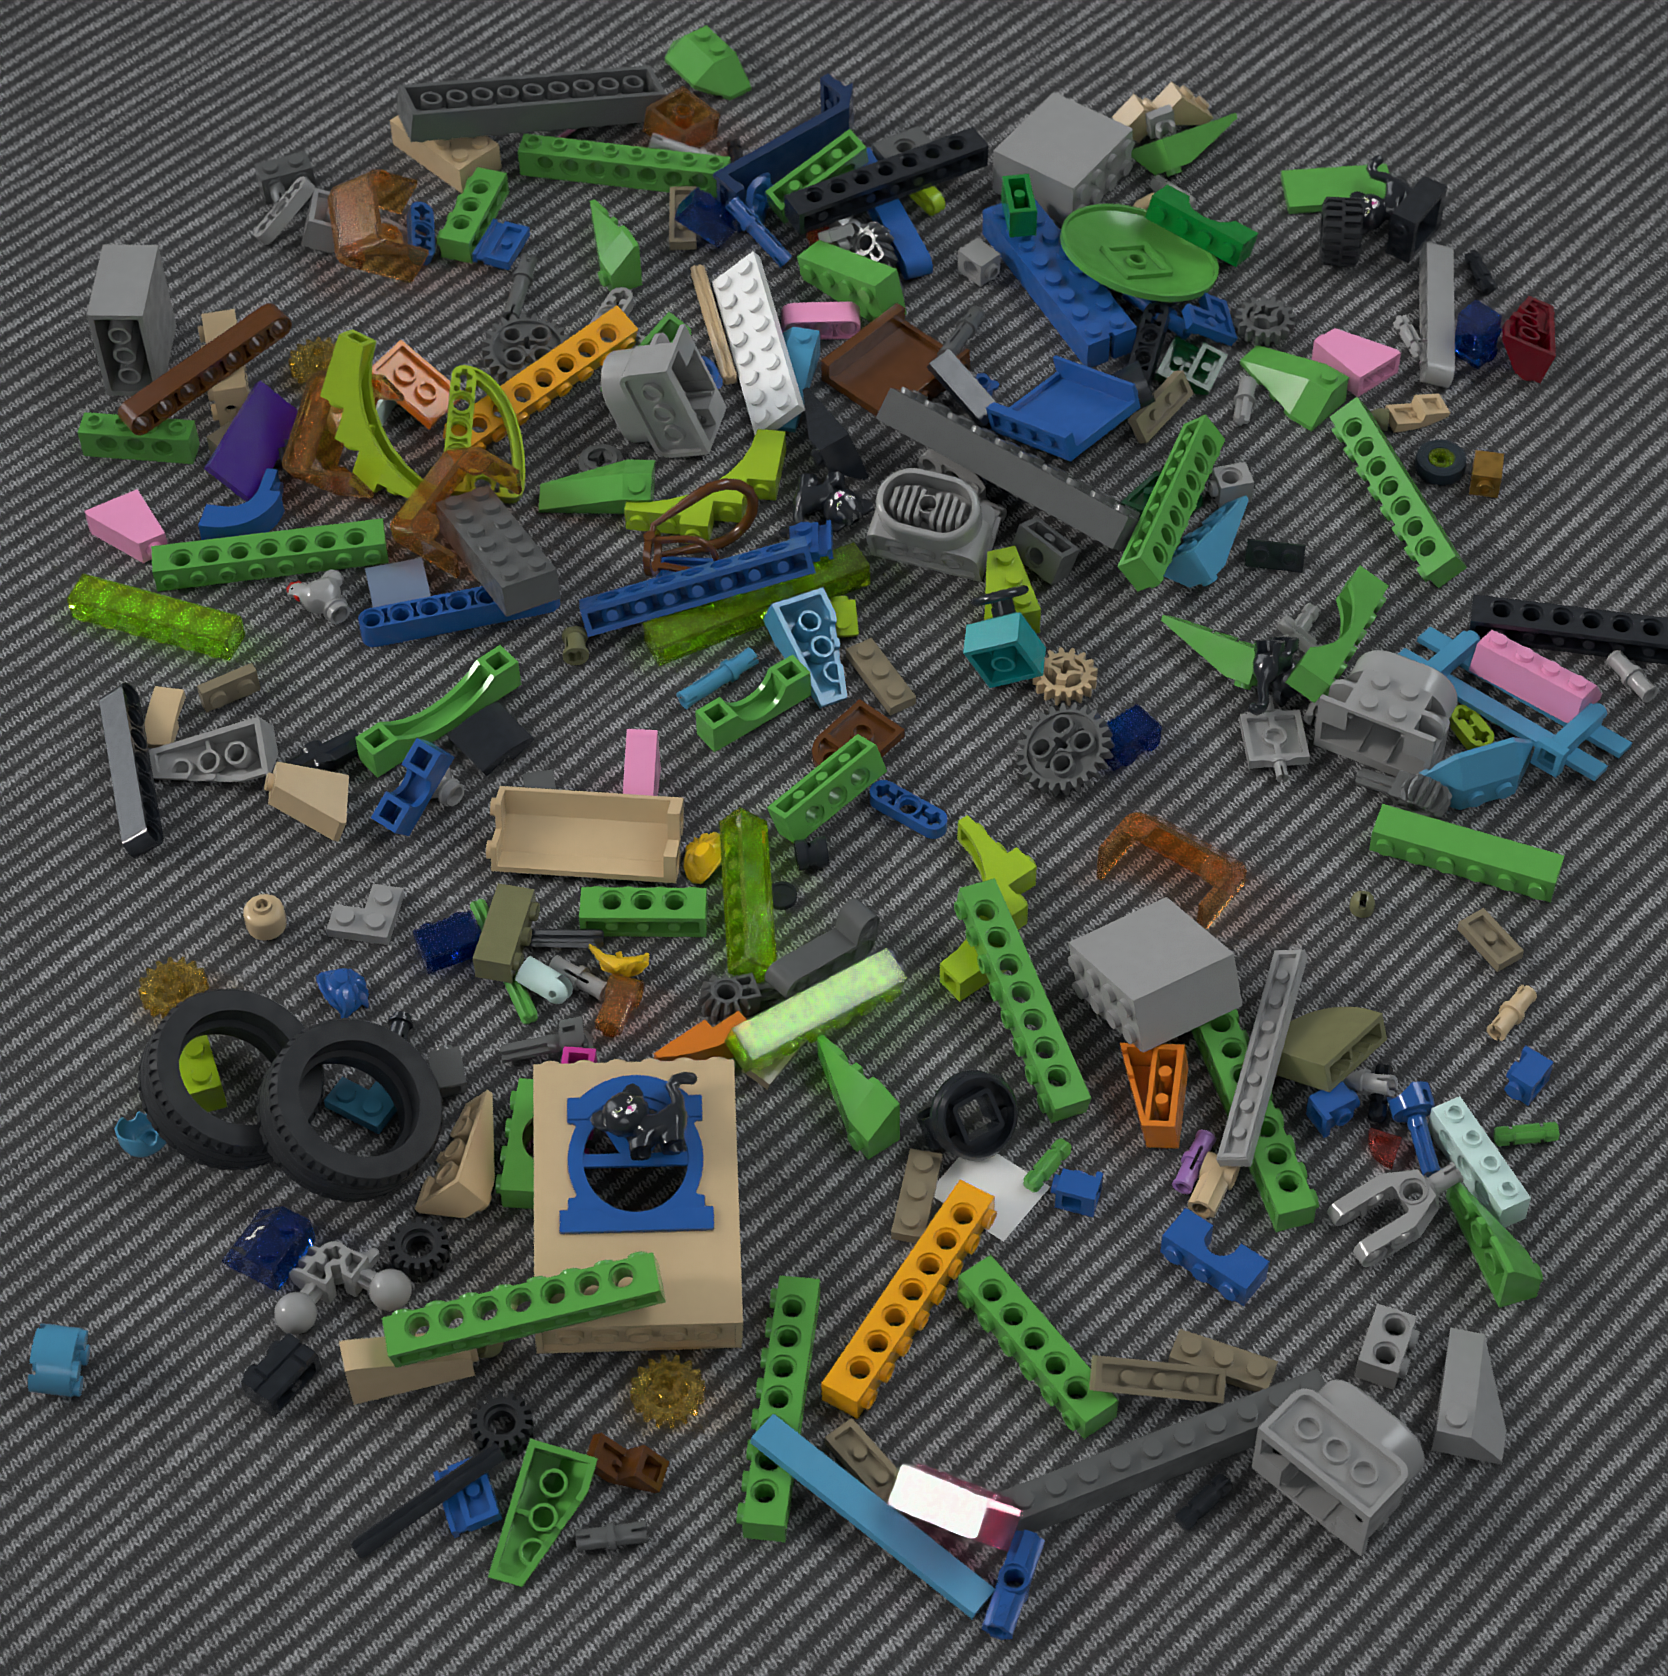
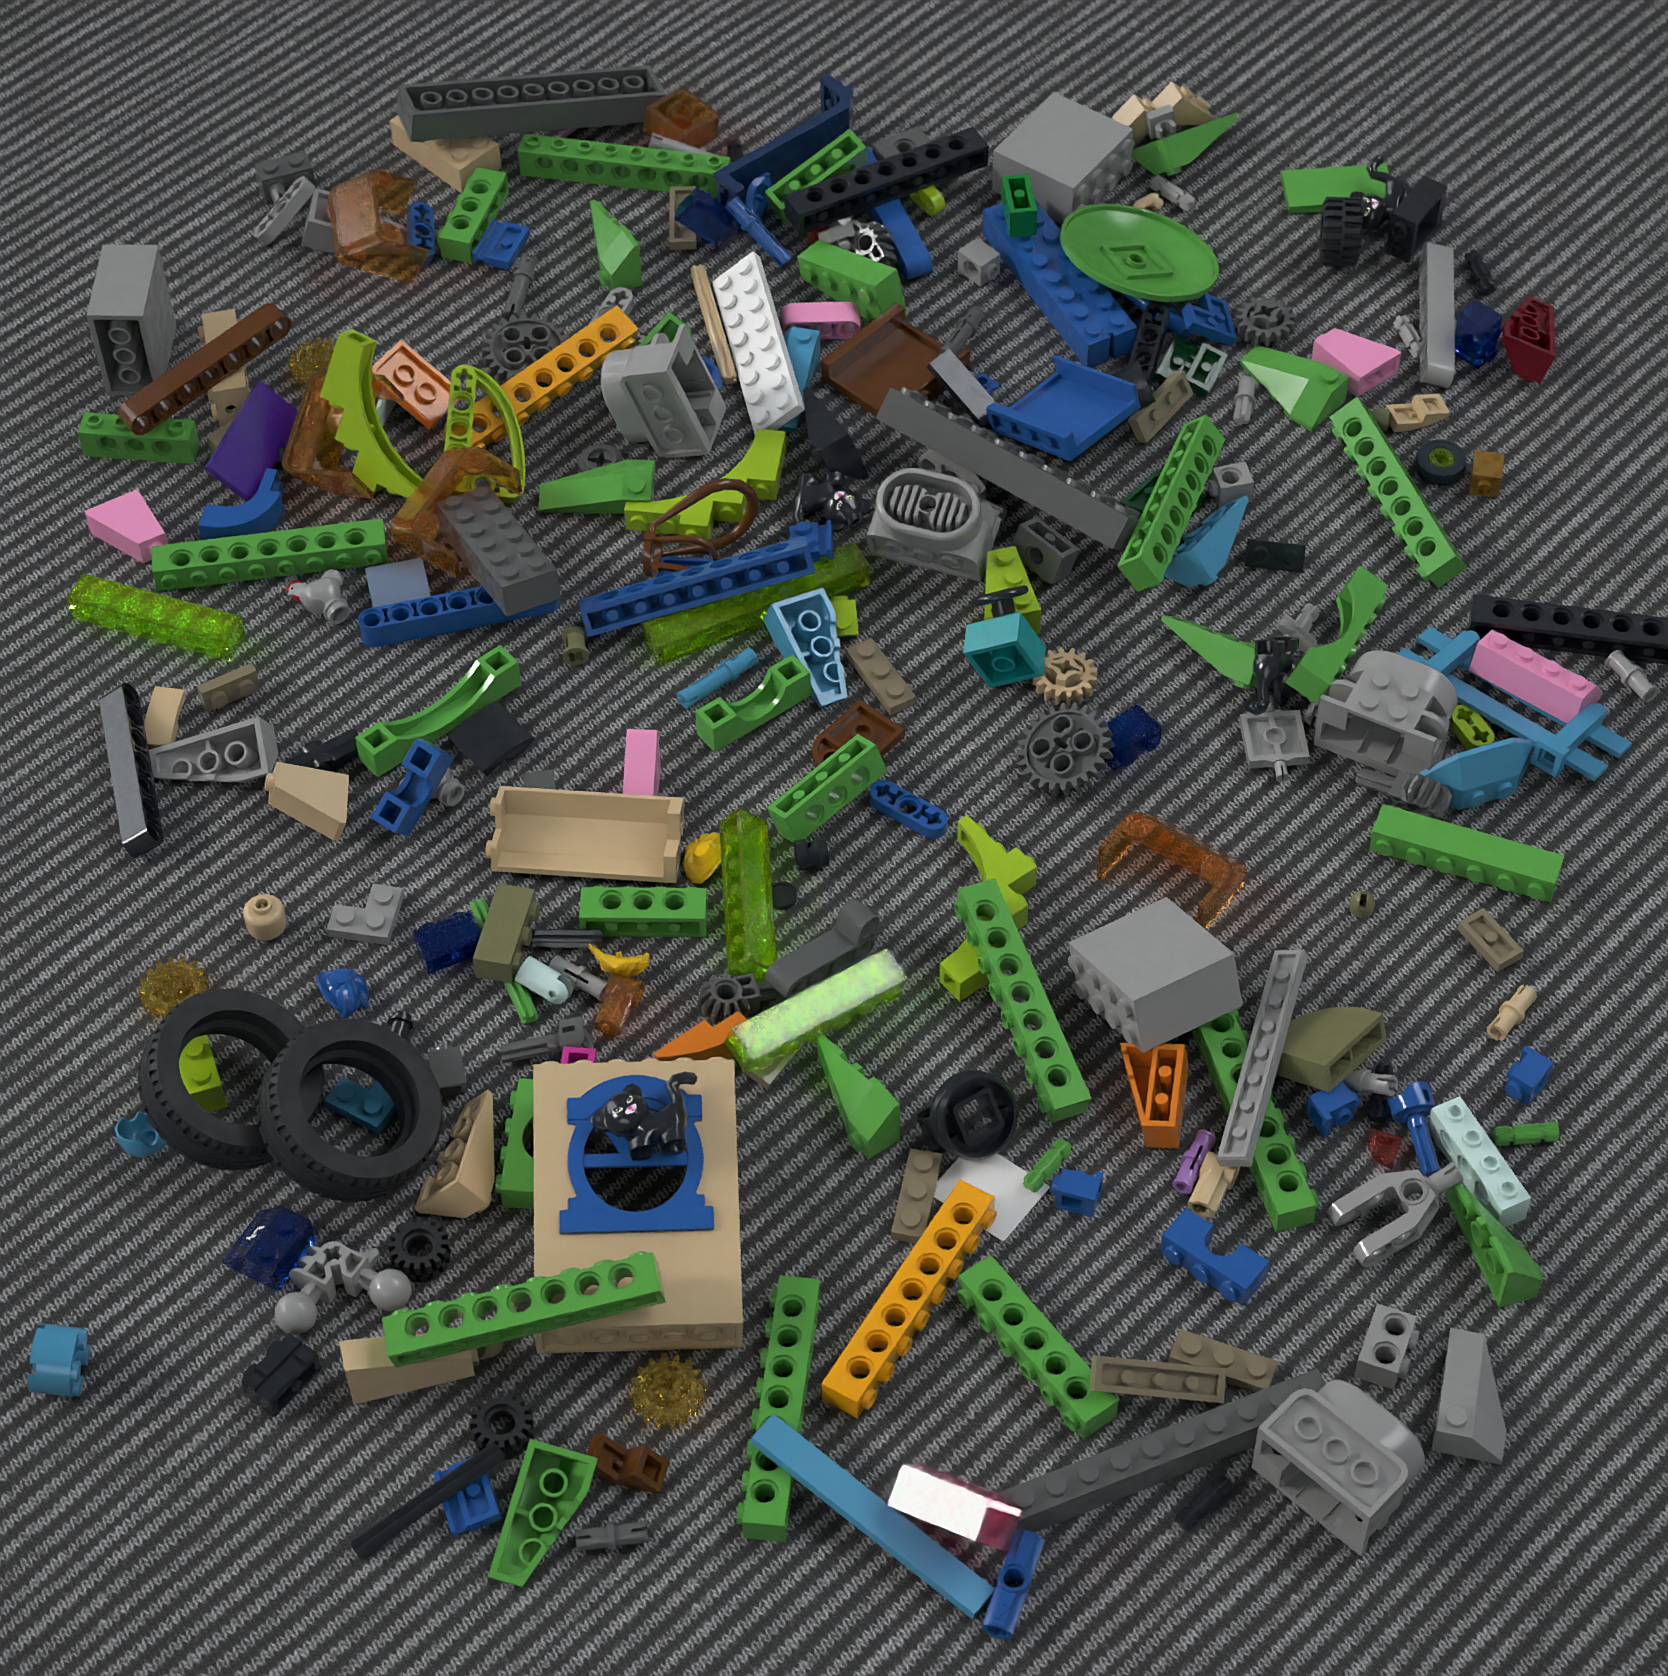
bright green wedge [665,25,751,100] -> none
dark tan plate [824,1418,918,1512] -> none
green arch [1145,184,1258,267] -> none

